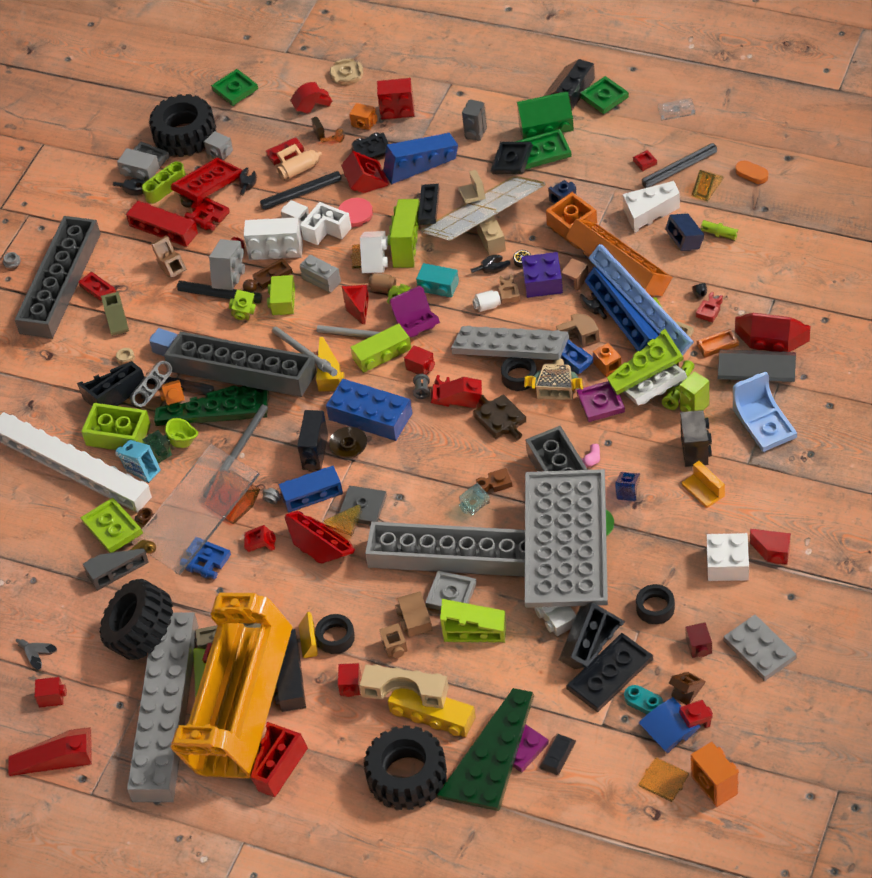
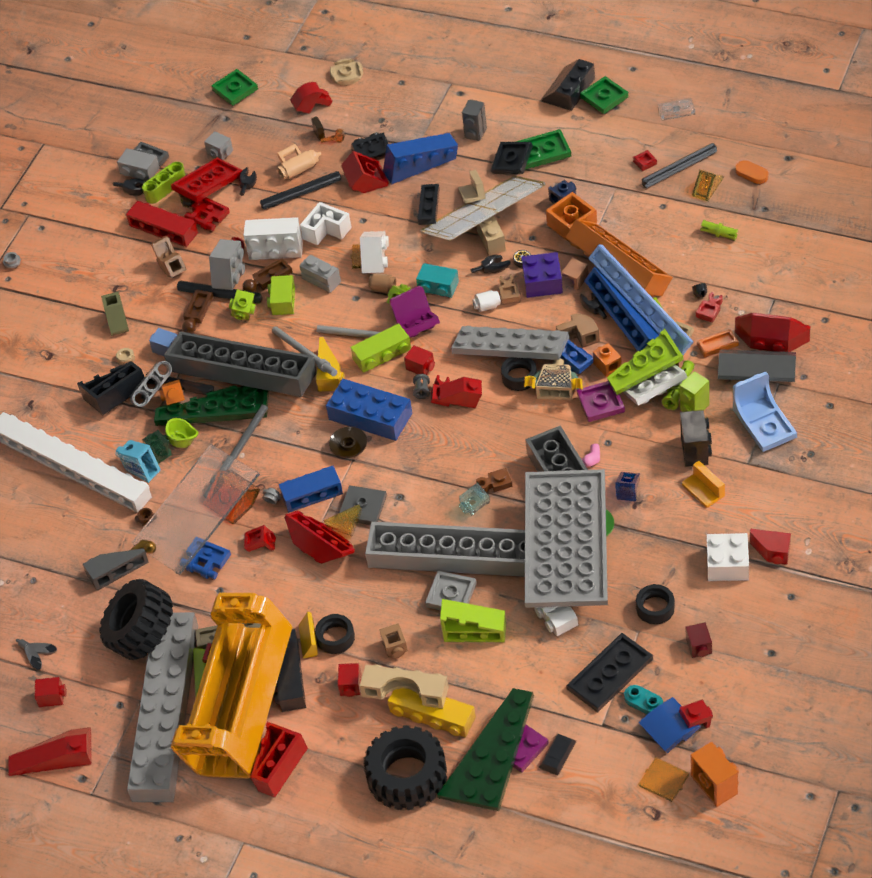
dark grey brick [15,216,101,339] -> none
red plate [78,271,116,303] -> none
lime plate [80,498,143,553] -> none
lime brick [81,403,151,450] -> none
black tyre [149,94,216,157] -> none
red plate [266,137,305,165] -> none
white brick [281,200,309,229] -> none
black brick [297,410,328,471] -> none
coral tile [338,198,373,227] -> none
red slope [341,285,369,324] -> none
orange brick [349,103,378,130] -> none
red brick [377,78,415,120] -> none
lime wedge [387,199,419,268] -> none
medium nougat brick [395,591,433,637] -> none
dark brown plate [473,394,526,440] -> none
green slope [517,91,574,139] -> none
black wedge [559,602,625,670] -> none
white wedge [623,181,680,234] -> none
dark blue brick [665,213,704,251] -> none
reddish brown slope [669,672,706,705] -> none
light grey plate [724,615,797,681] -> none
none -> reddish brown plate [182,290,213,333]

